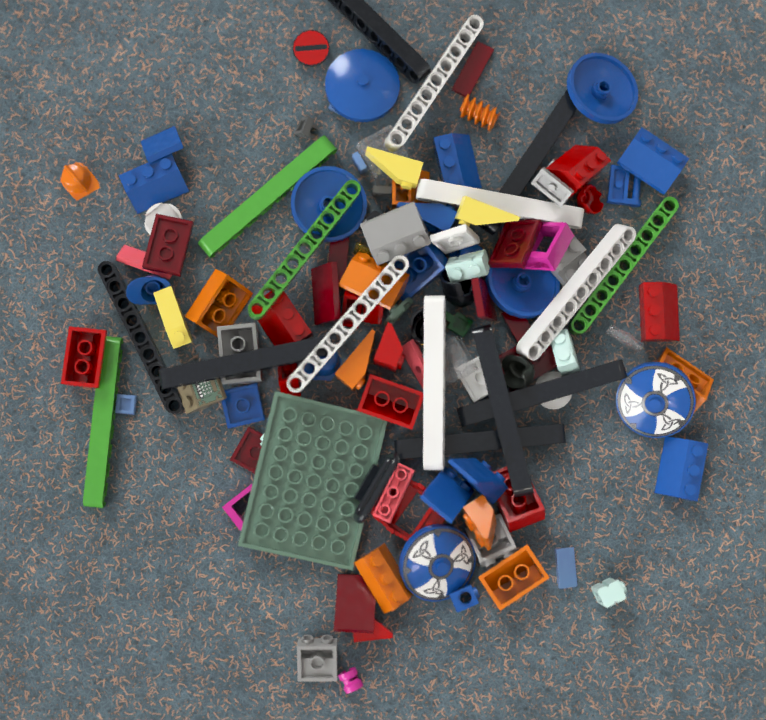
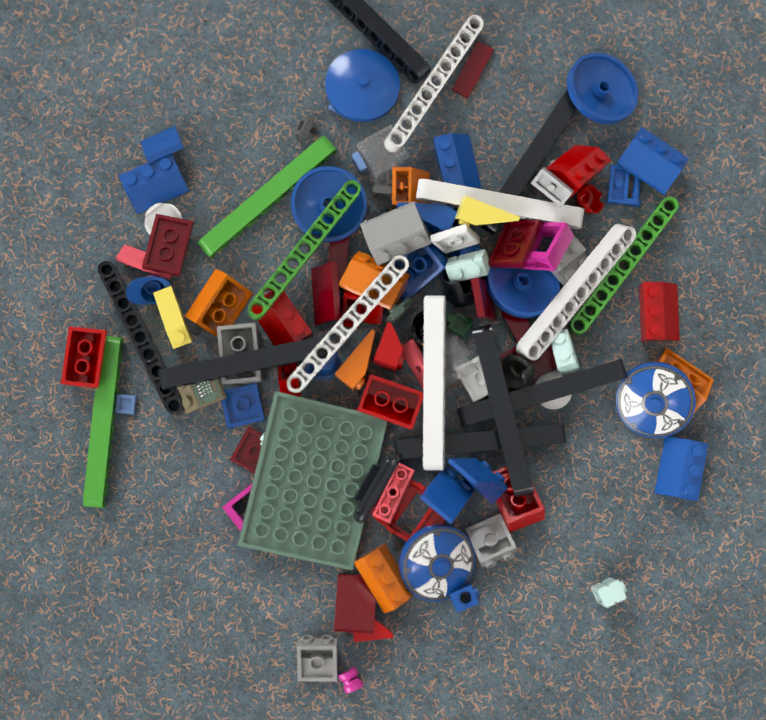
orange piece [60,162,100,201] -> none
red piece [292,30,330,67] -> none
clear yellow slope [353,242,373,257] -> none
light yellow slope [365,146,423,190] -> none
orange piece [459,94,501,131] -> none
orange slope [463,495,497,551] -> none
orange slope [478,545,550,611] -> none
medium blue slope [554,547,577,589] -> none
clear pin [605,323,645,353] -> none

